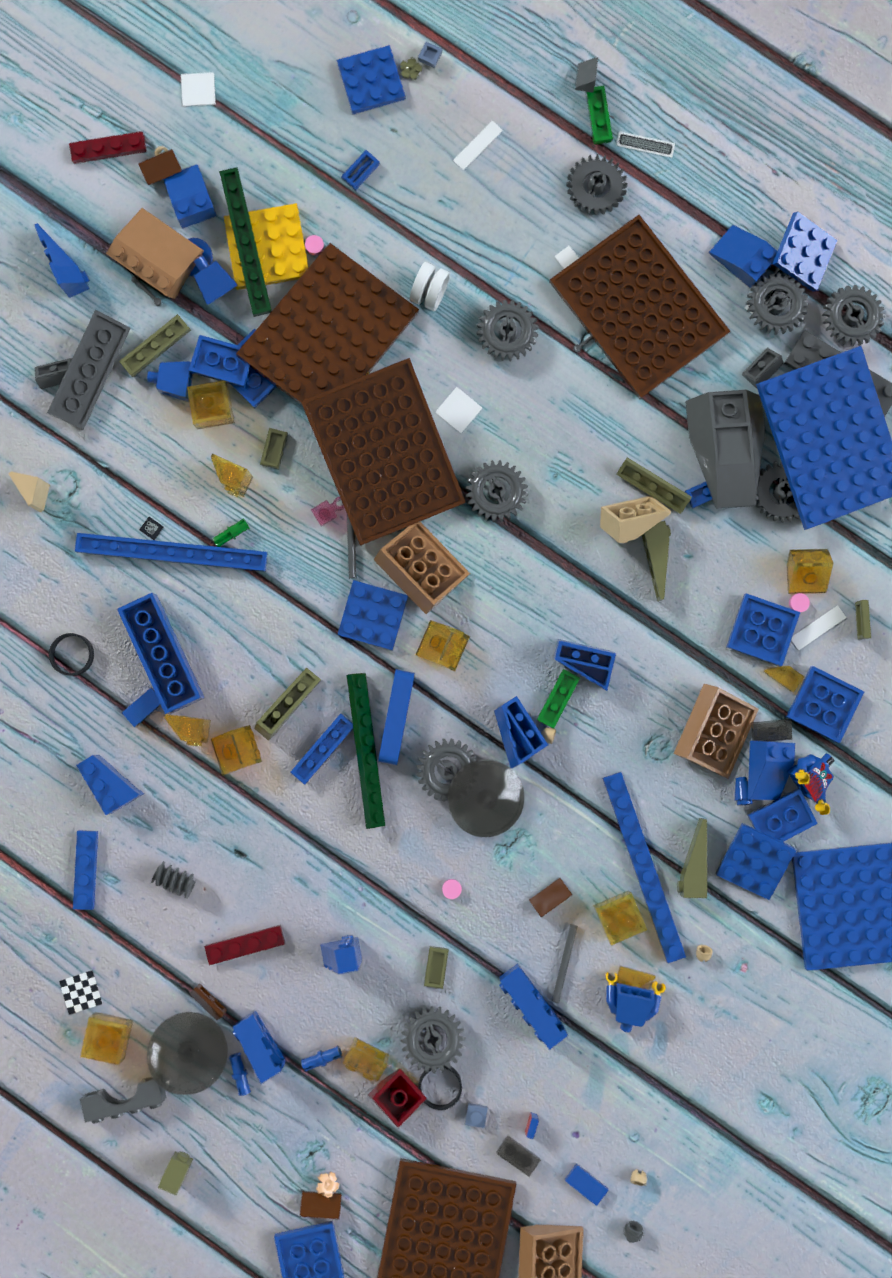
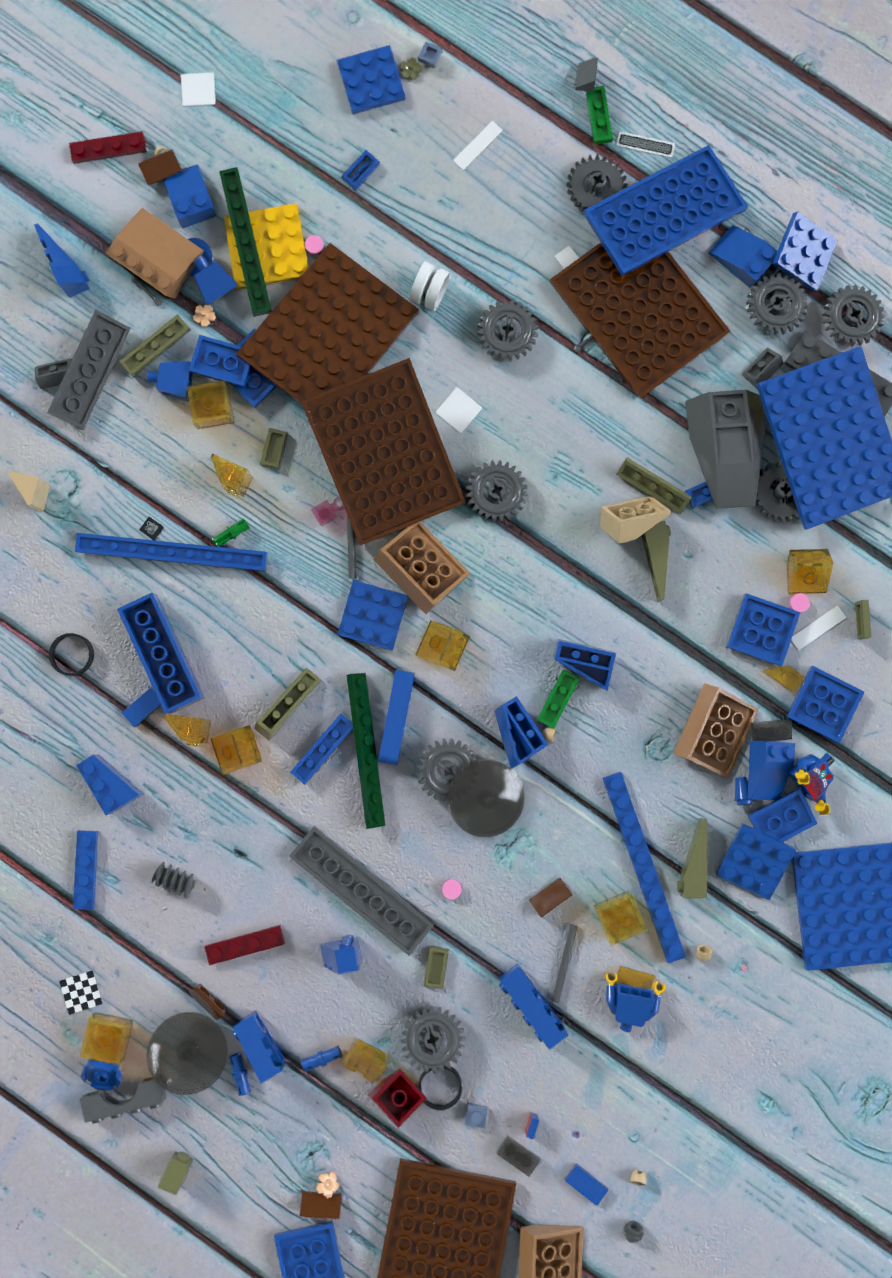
none -> blue plate [81,1059,122,1091]
none -> light nougat plant [193,305,216,327]
none -> dark grey plate [289,825,434,956]
none -> blue plate [583,145,748,276]

